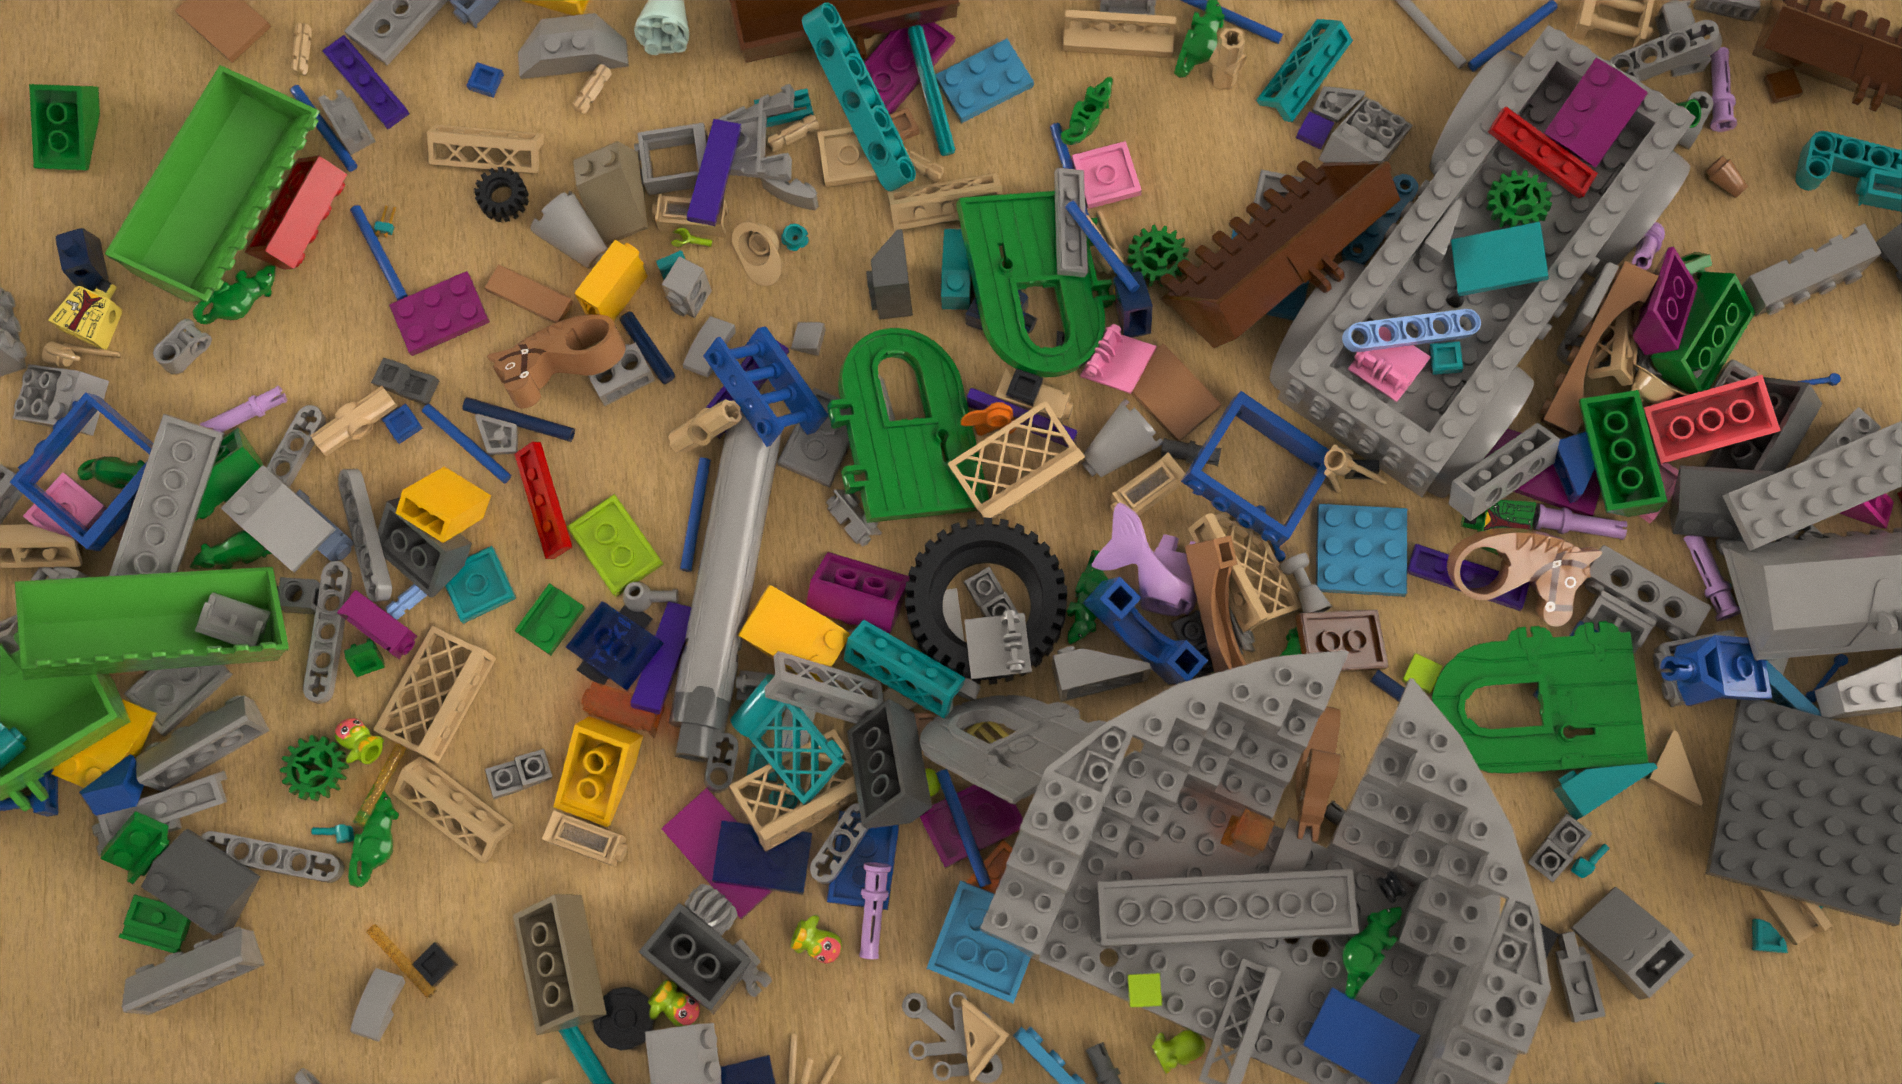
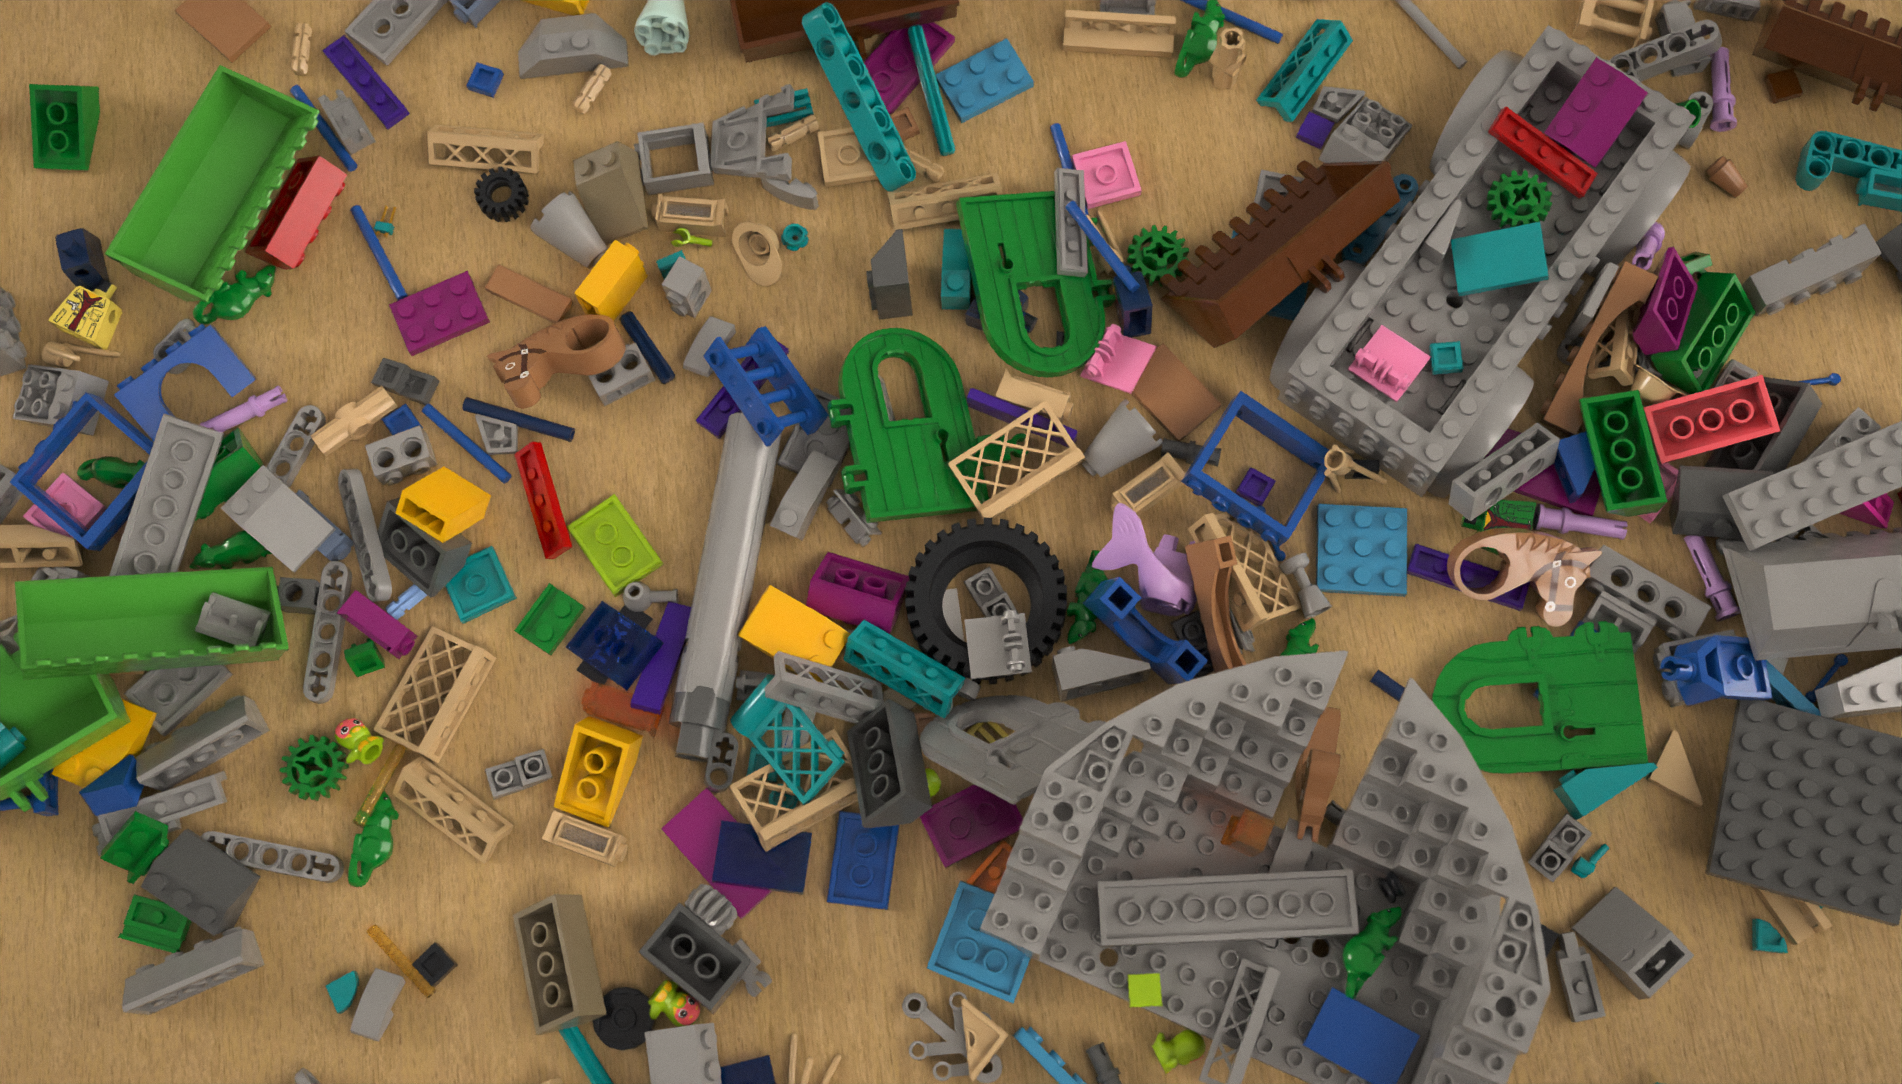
teal hand [311,824,355,843] -> none
tan piece [668,399,742,454] -> none
blue bar [680,458,711,572] -> none
dark purple tile [687,119,742,226] -> none
animal [790,915,842,964] -> none
light grey slope [791,322,826,356] -> none
light grey beam [810,803,869,884] -> none
lavender pin [859,862,891,959] -> none
blue bar [936,769,992,888] -> none
orange plate [960,402,1017,436] -> none
black tile [1006,368,1043,407] -> none
green animal [1060,77,1113,145] -> none
tile [1295,610,1389,672] -> none
light blue beam [1342,309,1481,352] -> none
lime tile [1402,653,1443,694] -> none
blue bar [1468,0,1558,71] -> none
none -> blue arch [114,323,257,441]
none -> teal tile [325,971,359,1014]
none -> light grey brick [365,425,438,485]
none -> light grey slope [770,450,839,541]
none -> green plate [976,433,1029,467]
none -> dark purple tile [1236,467,1276,506]

